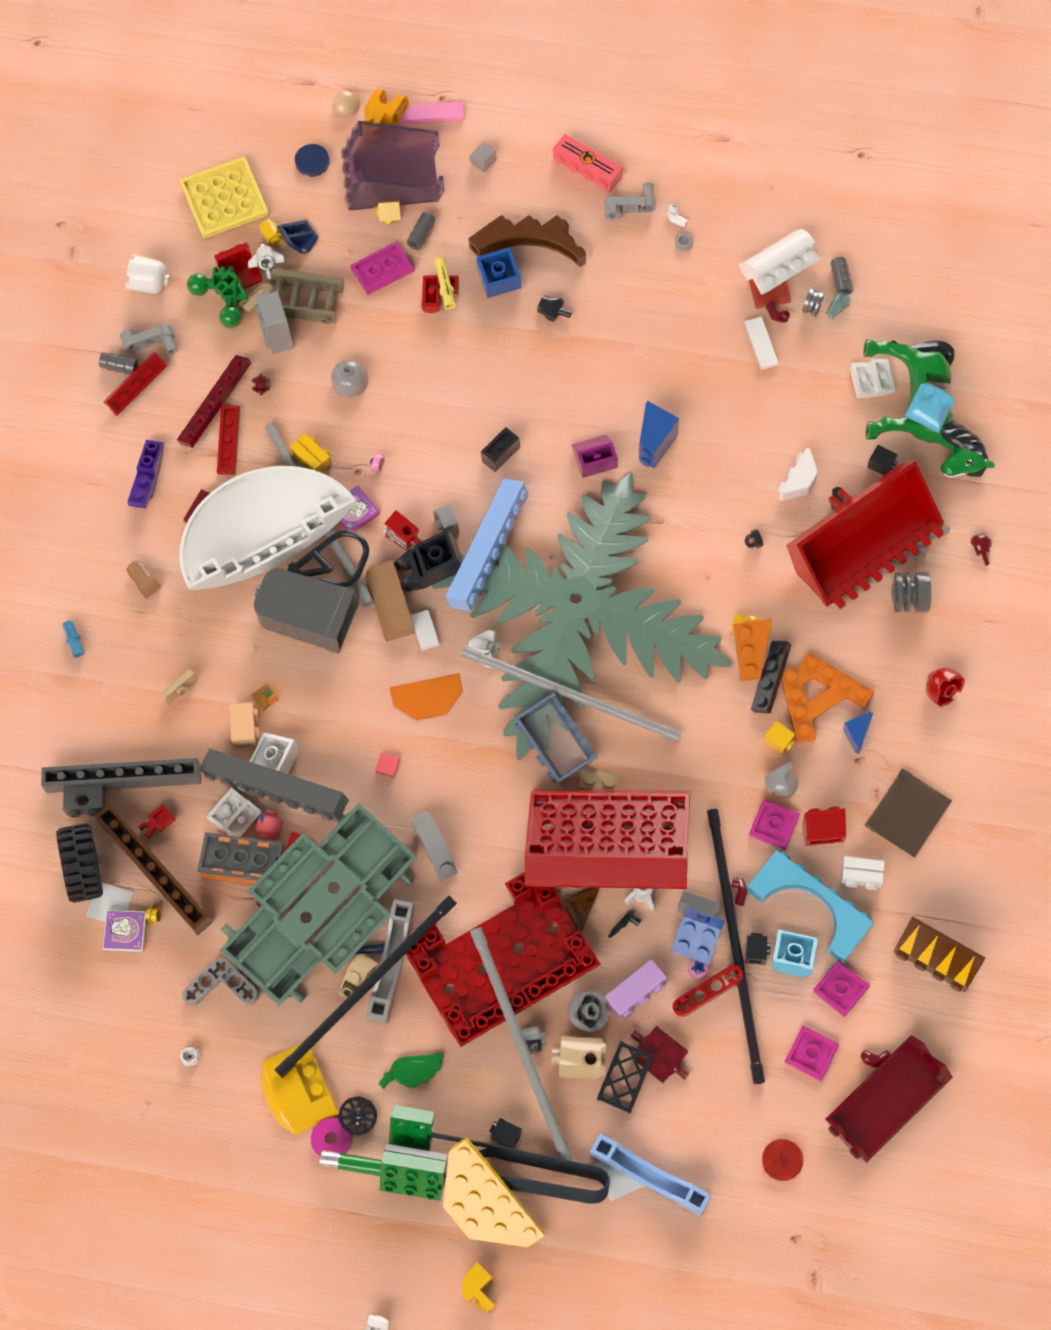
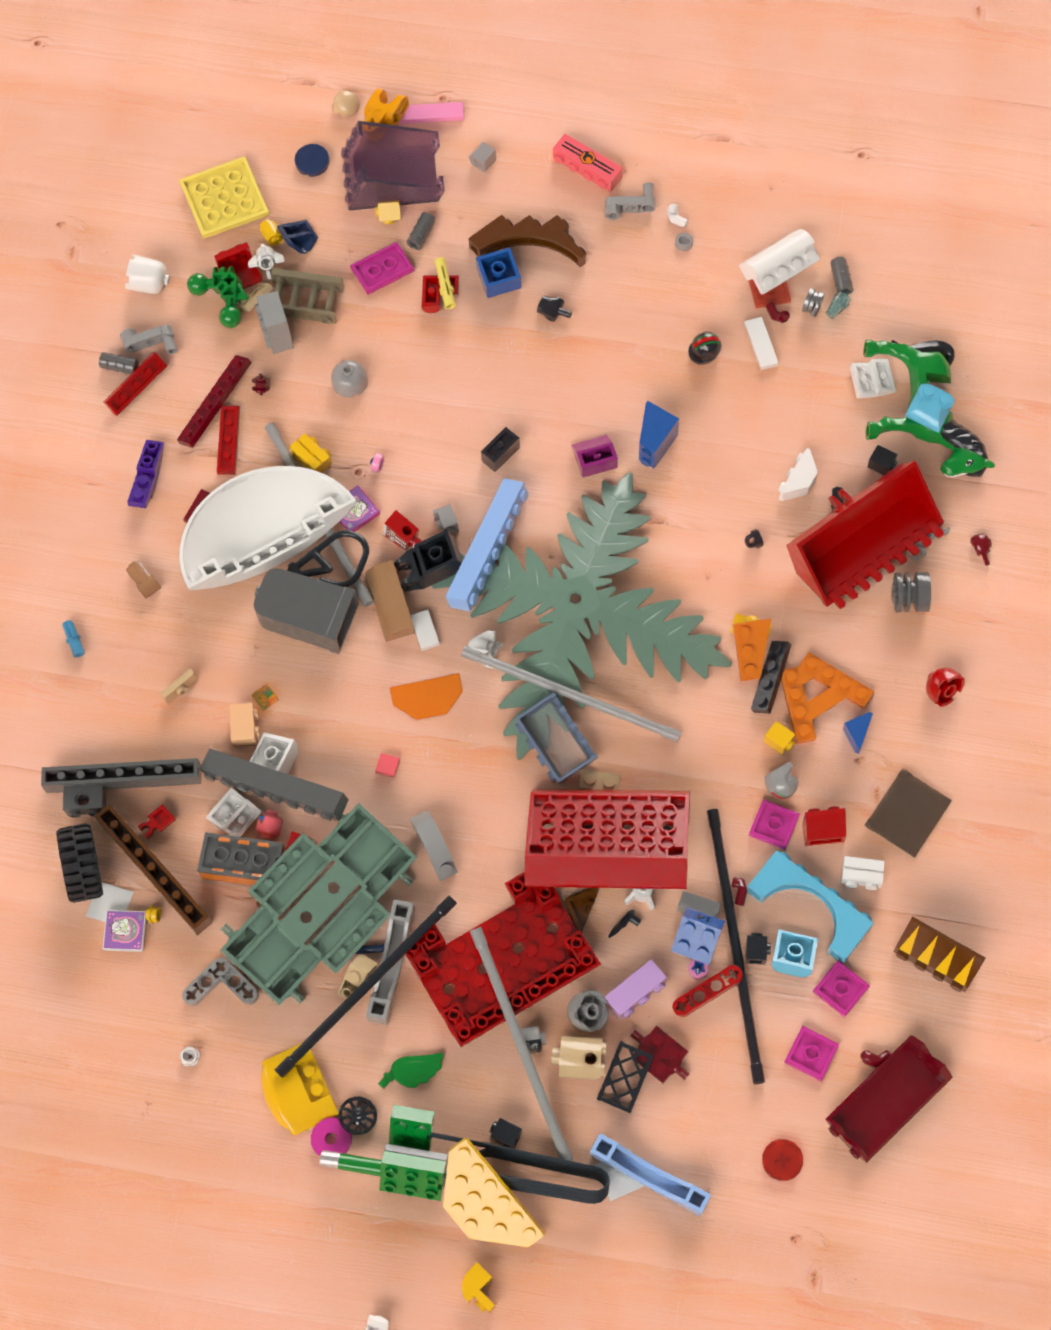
none -> black helmet [688,331,722,365]

